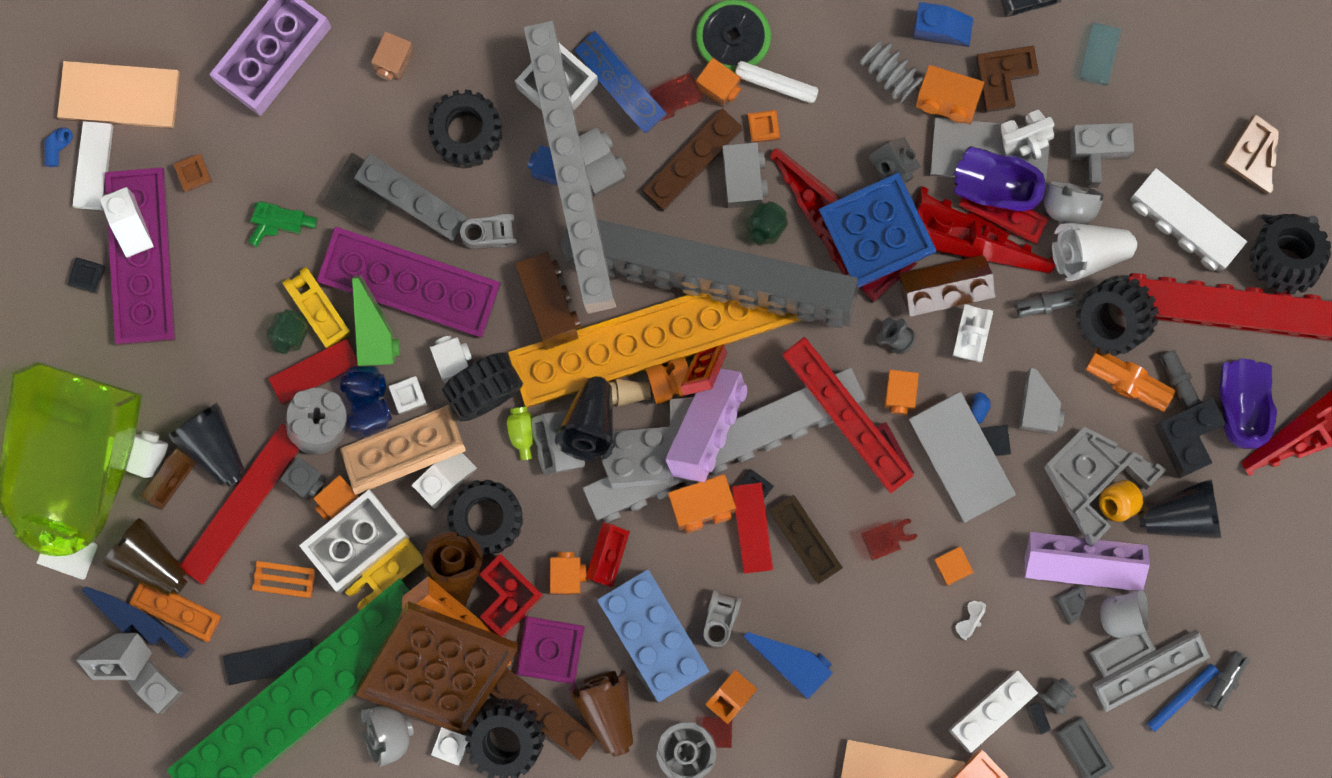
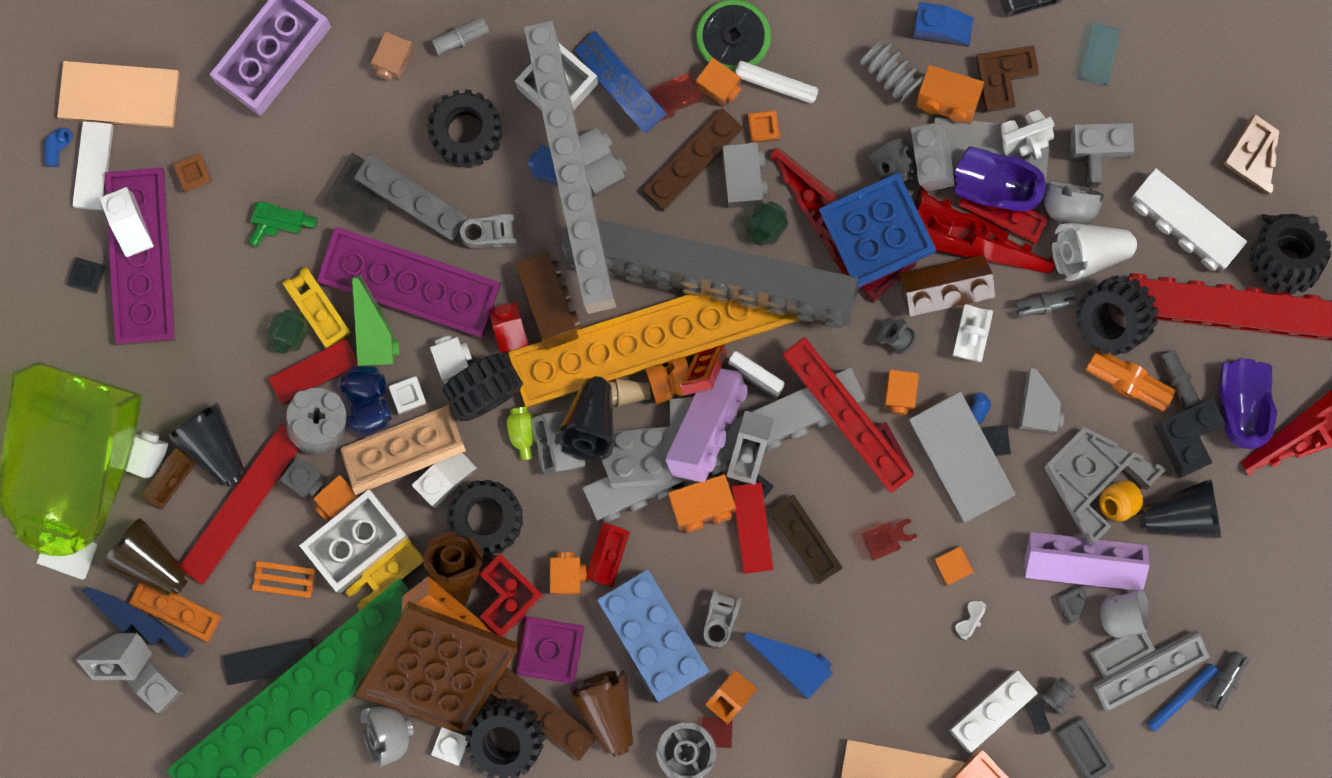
none -> light grey axle [431,18,489,56]
none -> red brick [488,302,529,353]
none -> light grey slope [726,411,773,485]
none -> white tile [728,351,784,399]
none -> light grey brick [911,122,955,192]

